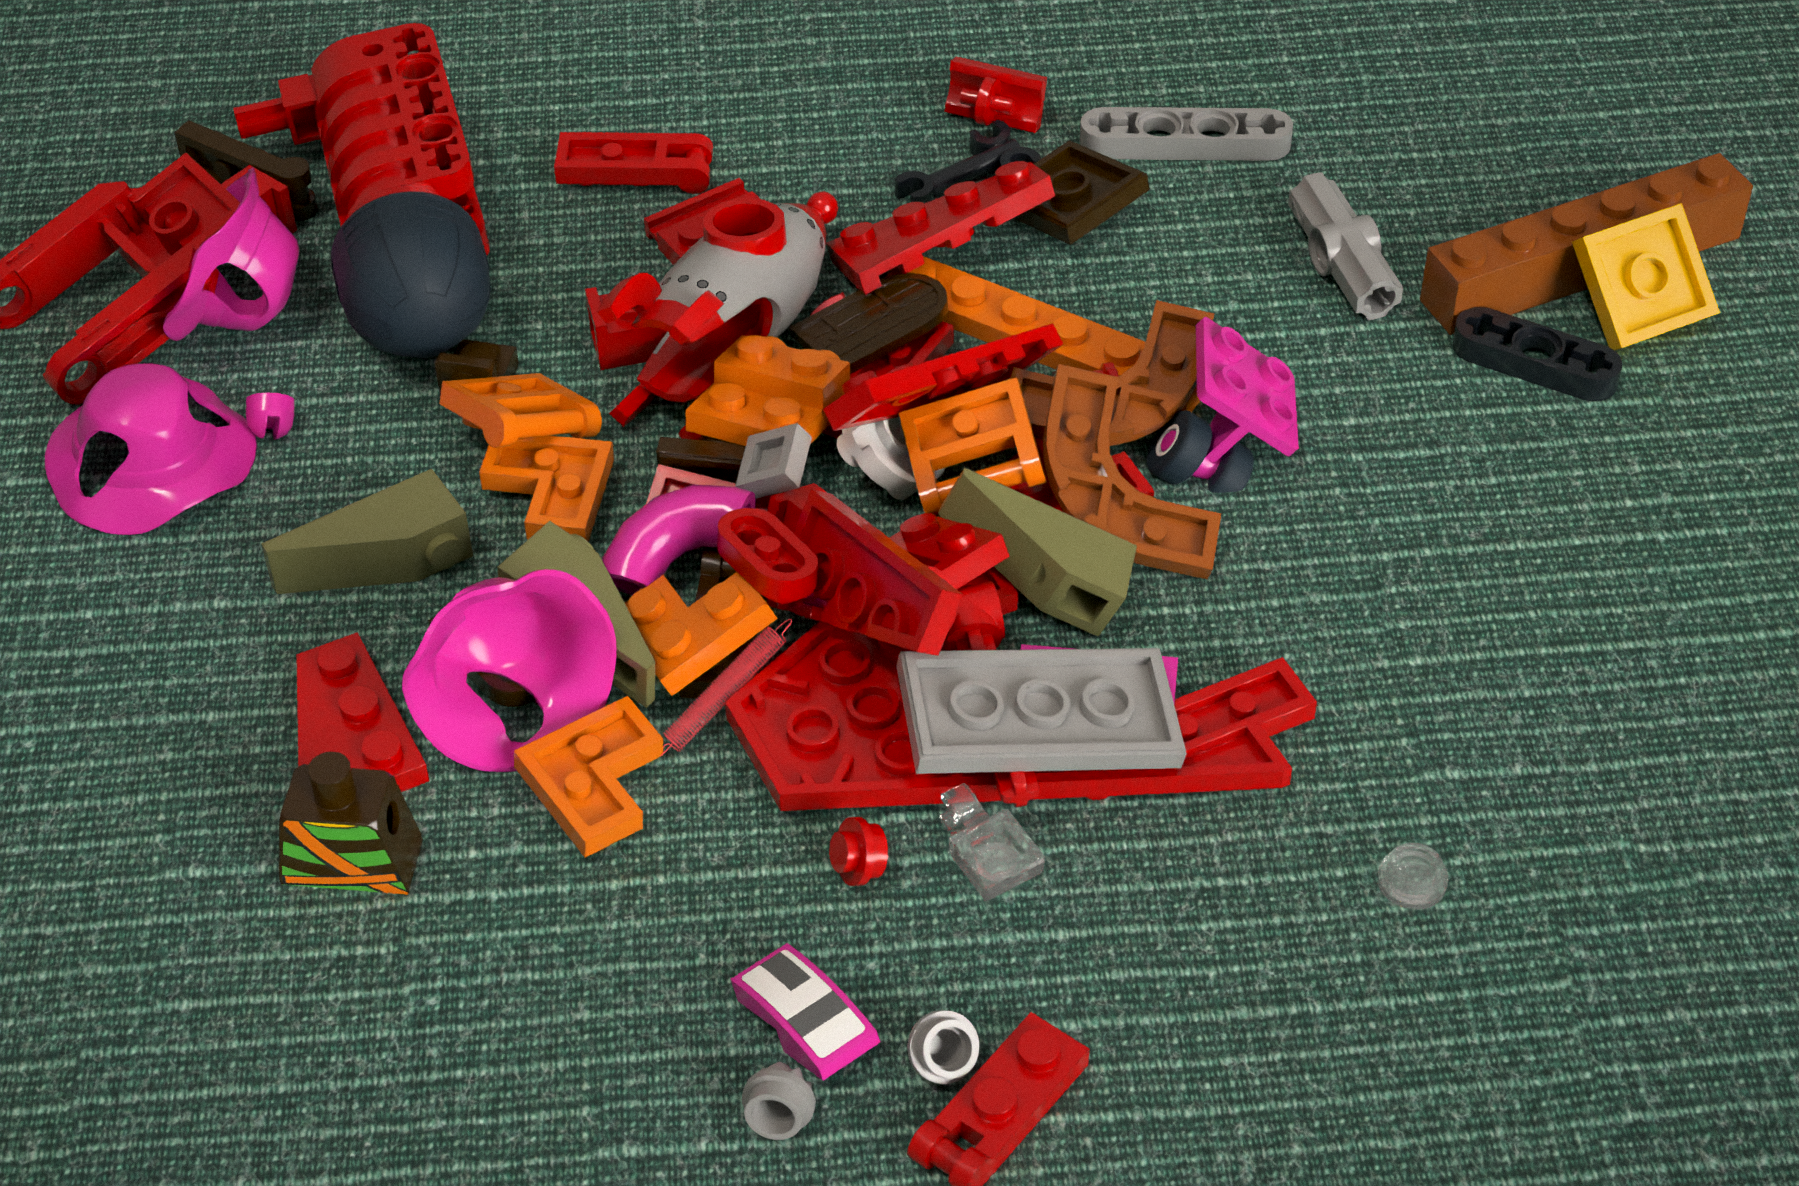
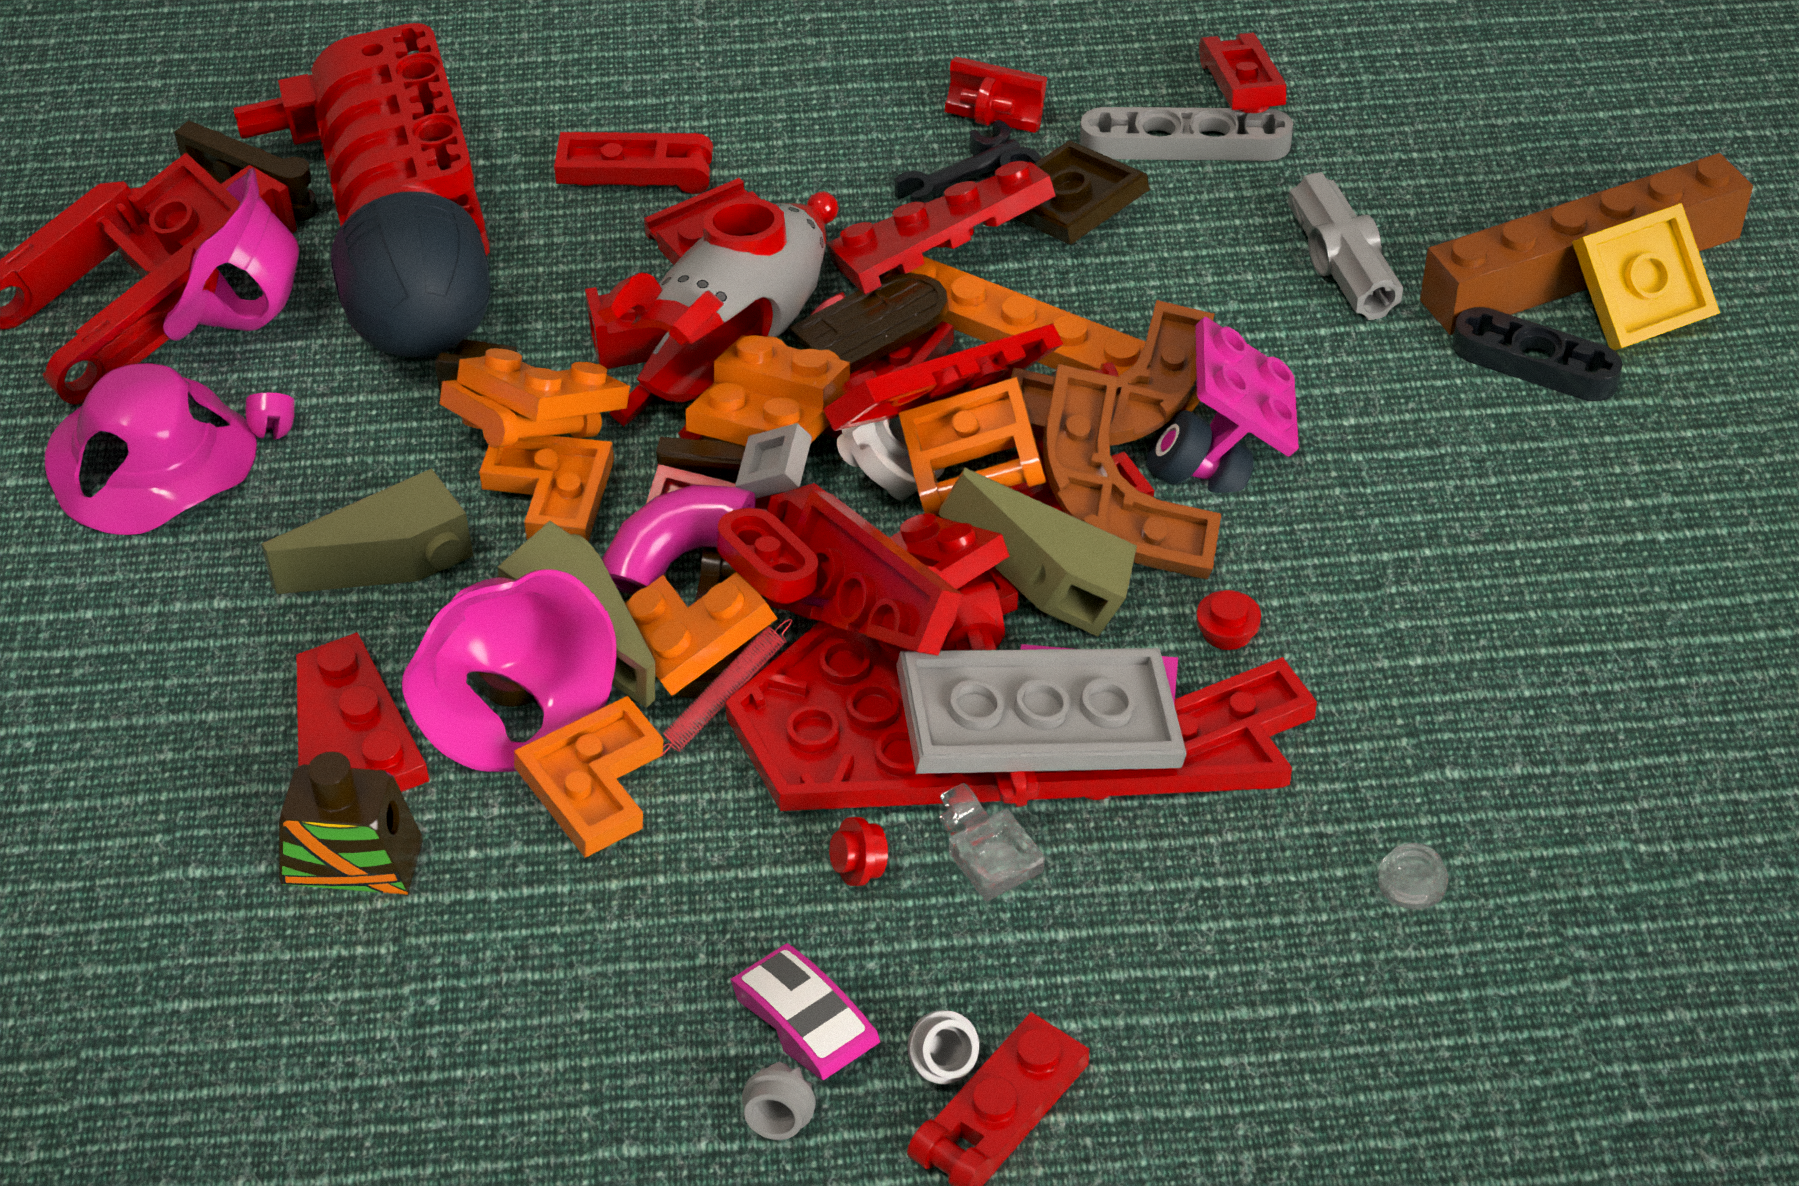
none -> orange plate [457,349,630,422]
none -> red plate [1196,590,1261,650]
none -> red plate [1199,32,1287,113]

